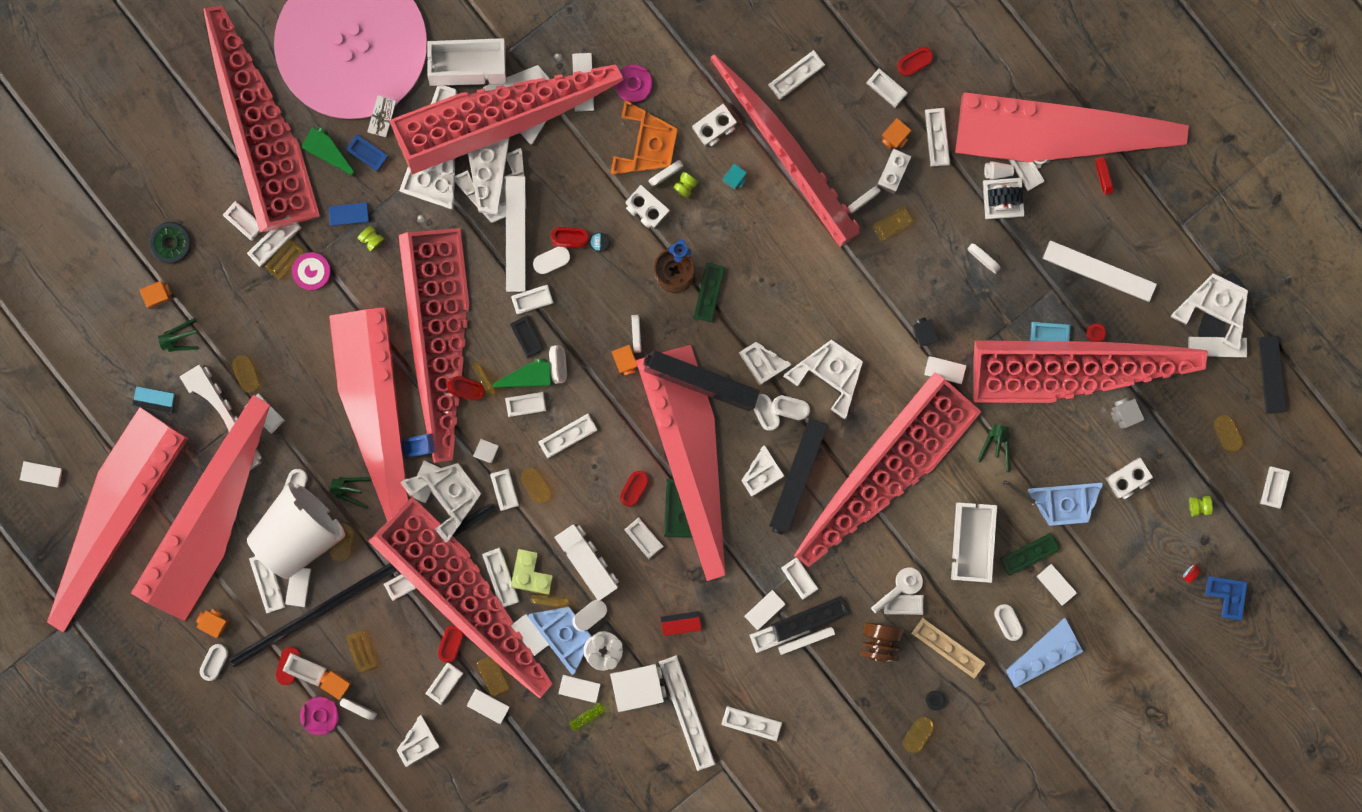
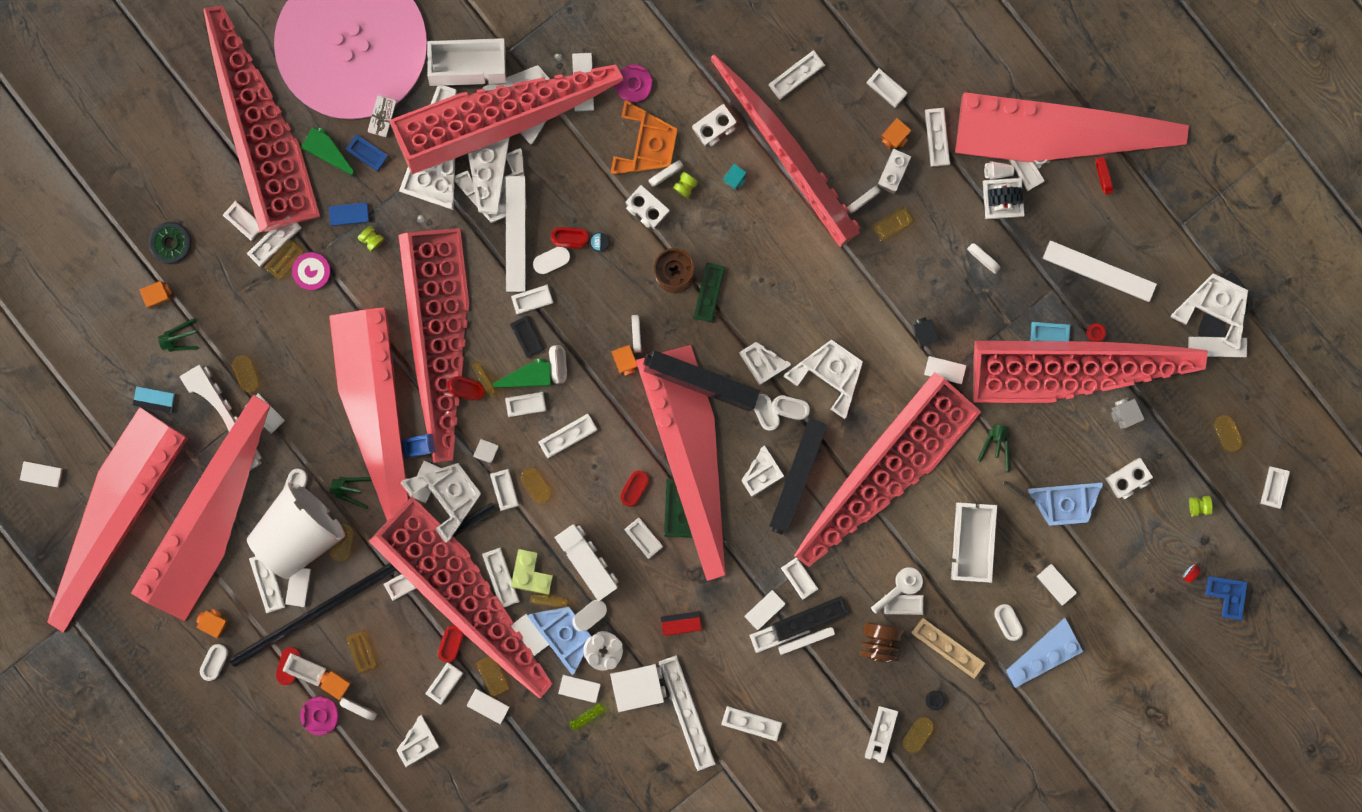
blue plate [669,239,692,262] -> none
red tile [897,47,933,76] -> none
dark green tile [999,533,1060,576] -> none
black tile [1257,335,1286,414] -> none
none -> white plate [865,706,898,763]

